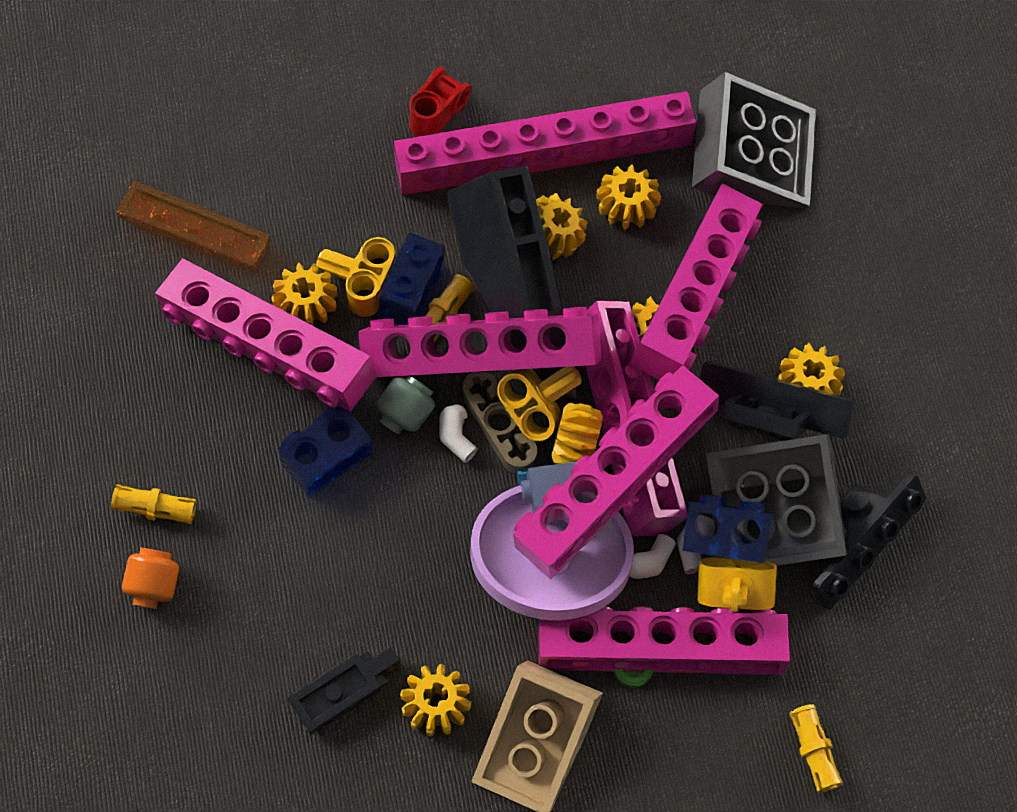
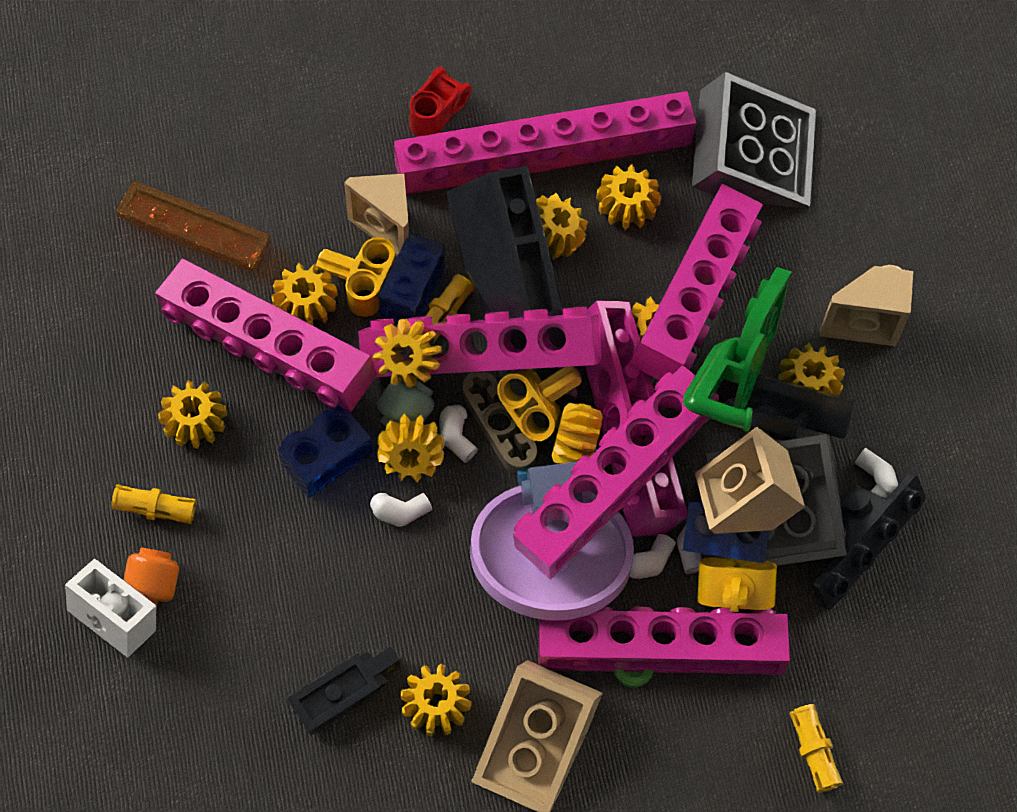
none -> white brick [65,558,156,658]
none -> yellow gear [158,379,227,449]
none -> tan slope [344,174,410,263]
none -> white arm [370,493,432,527]
none -> yellow gear [372,319,442,387]
none -> yellow gear [377,413,445,483]
none -> green plate [683,267,792,432]
none -> tan slope [695,427,805,534]
none -> tan slope [819,265,913,346]
none -> white arm [854,448,899,499]

